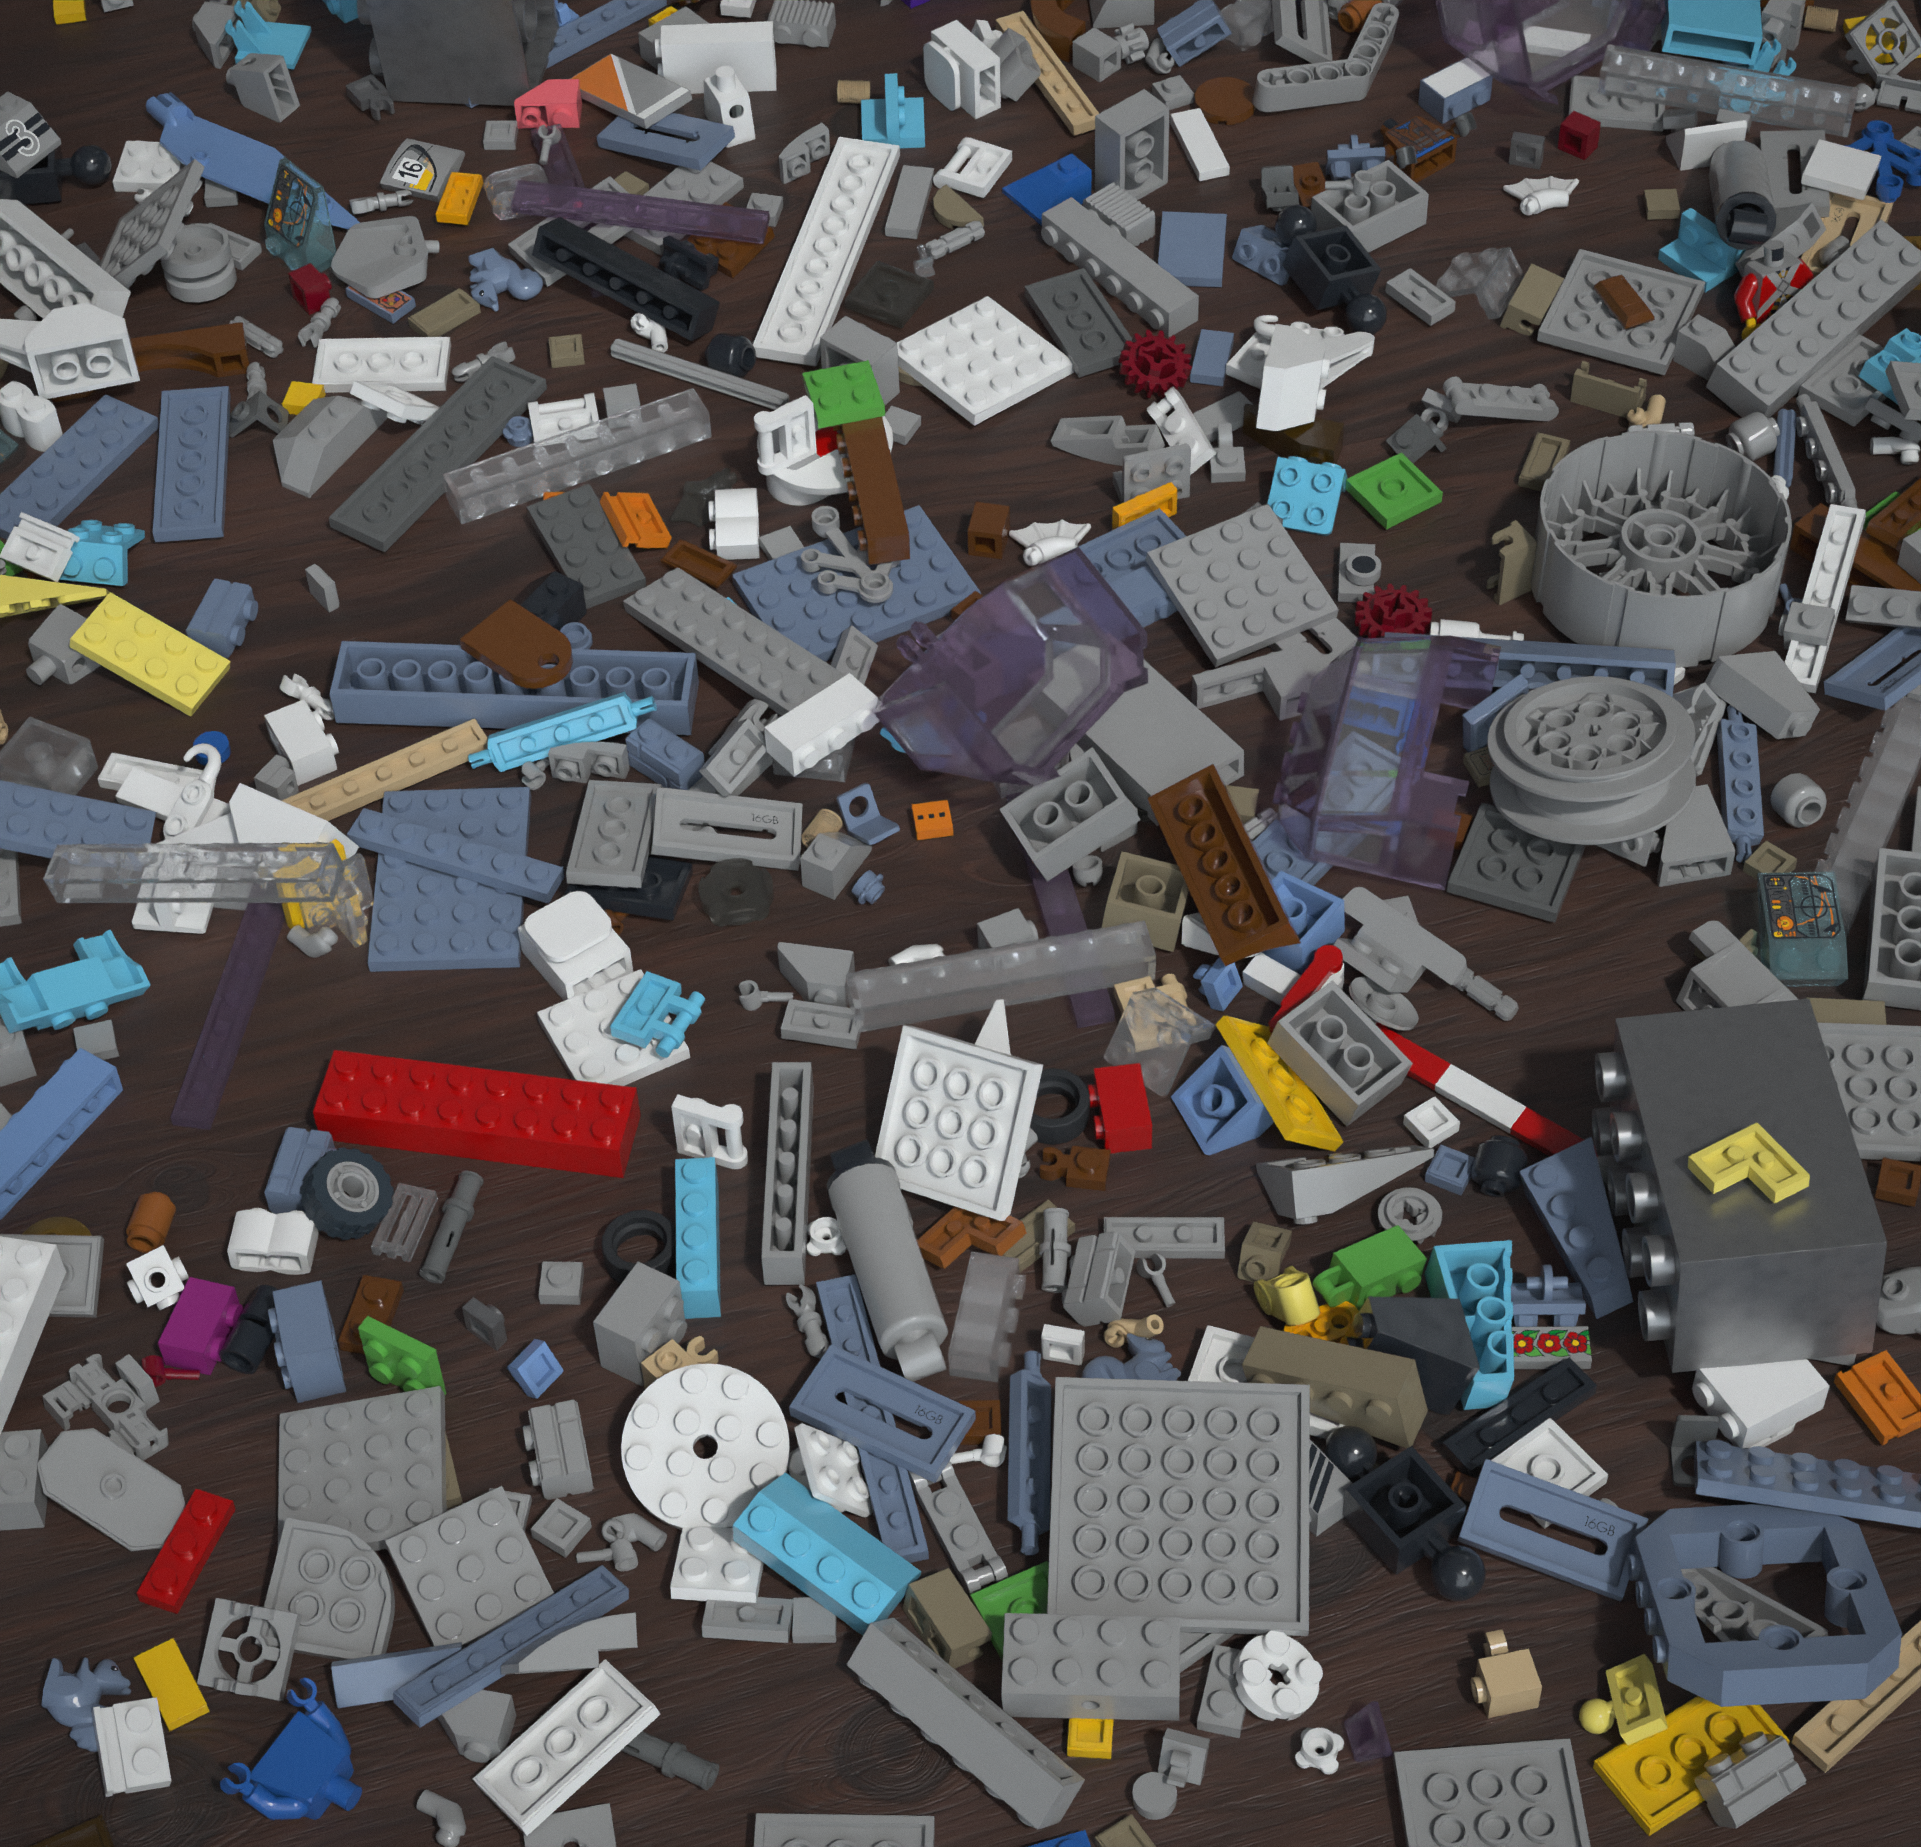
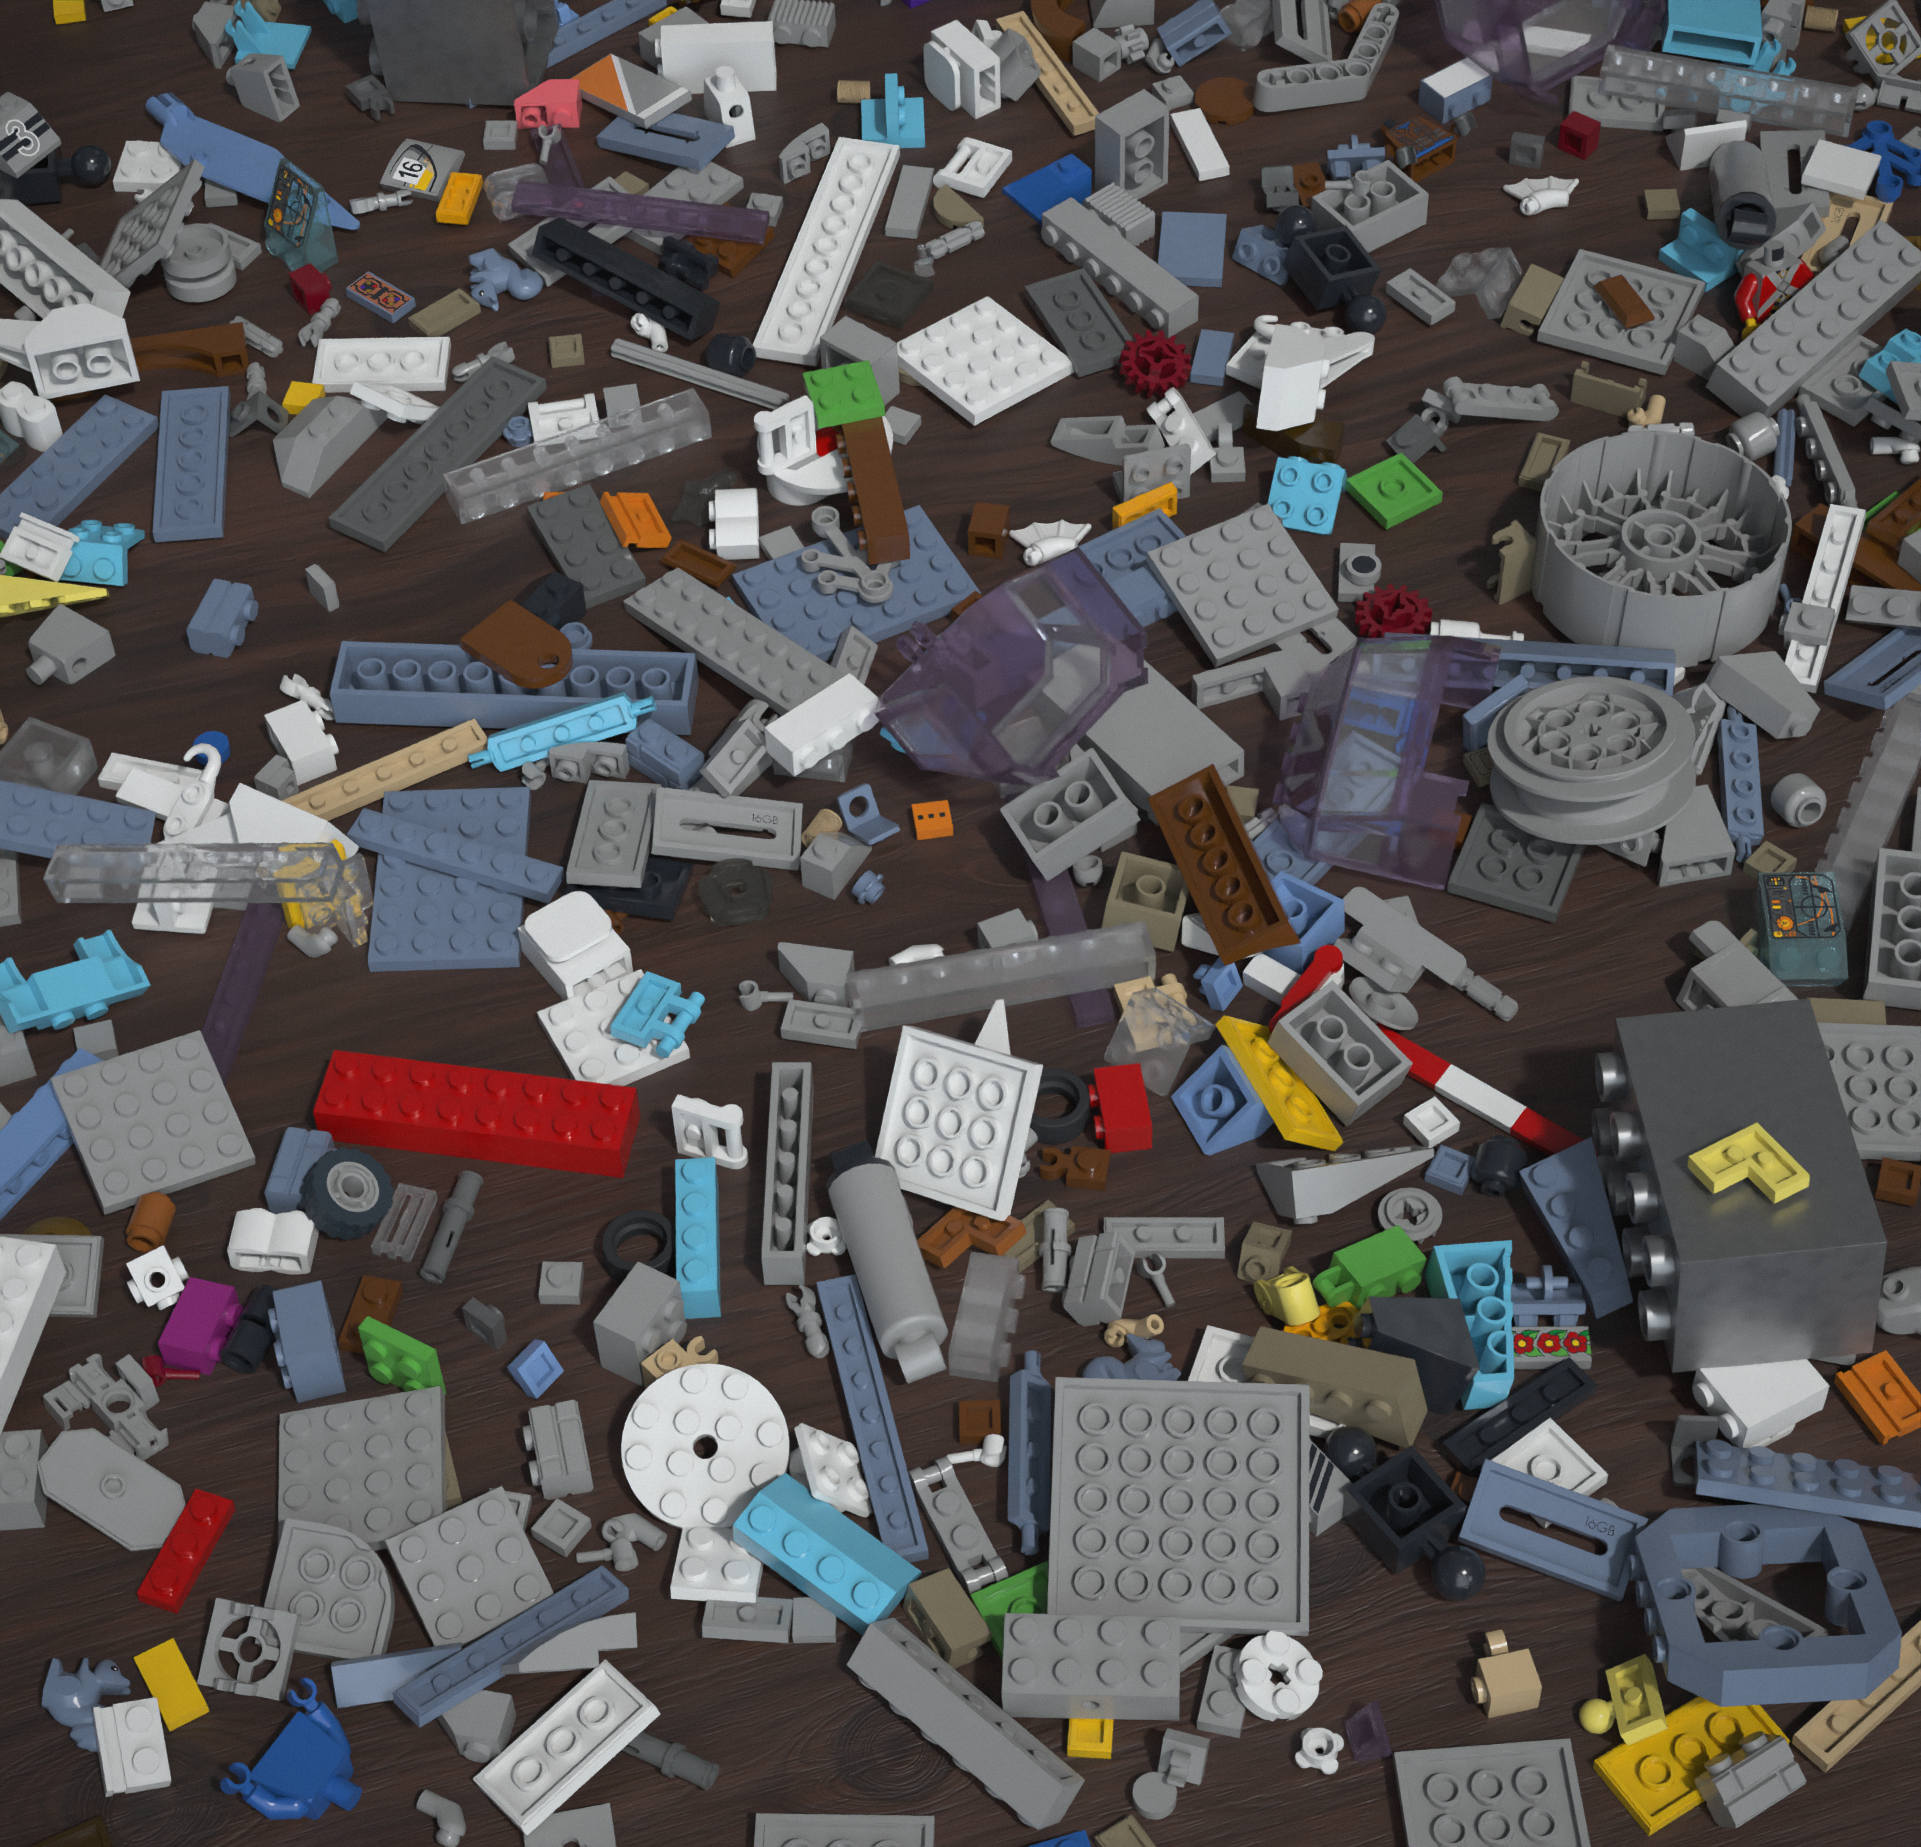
light yellow plate [69,592,231,717] -> none
light grey animal [331,216,439,298] -> none
sand blue piece [789,1344,976,1483] -> none
white tile [1041,1324,1085,1365] -> none
none -> light grey plate [50,1030,255,1215]

